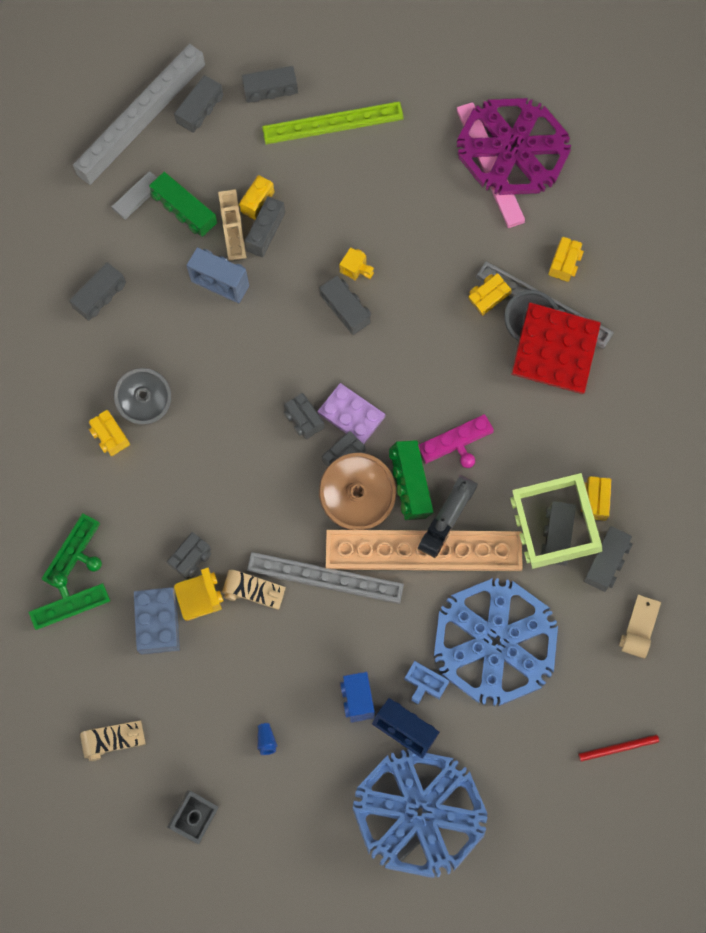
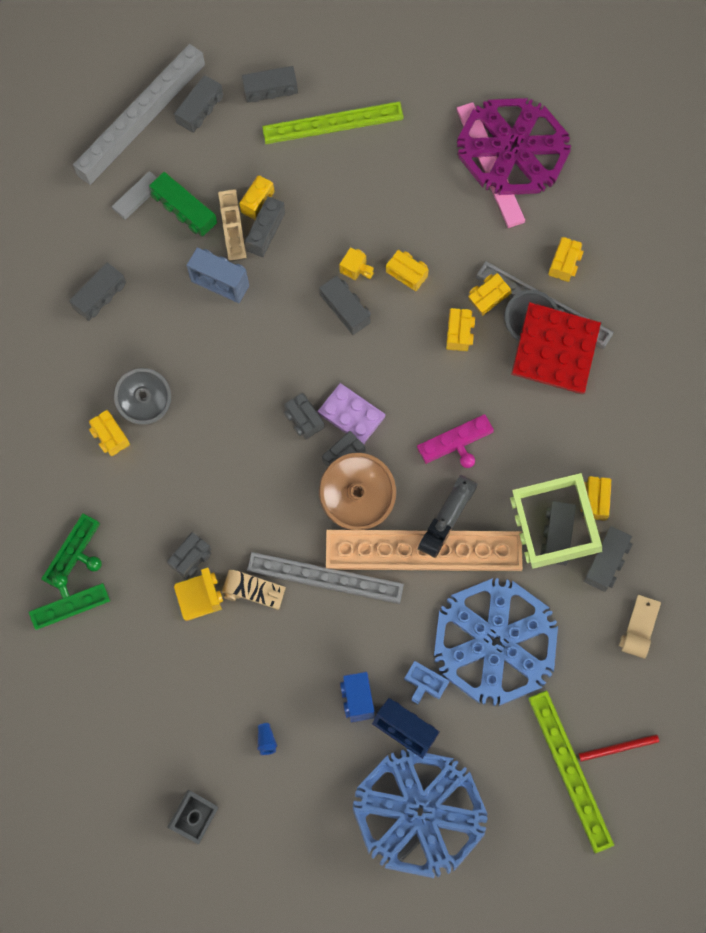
tan door [80,720,146,761] -> none
sand blue brick [134,587,180,655] -> none
green brick [389,440,434,521] -> none
none -> yellow brick [386,250,429,292]
none -> yellow brick [446,308,475,351]
none -> lime tile [528,691,615,854]

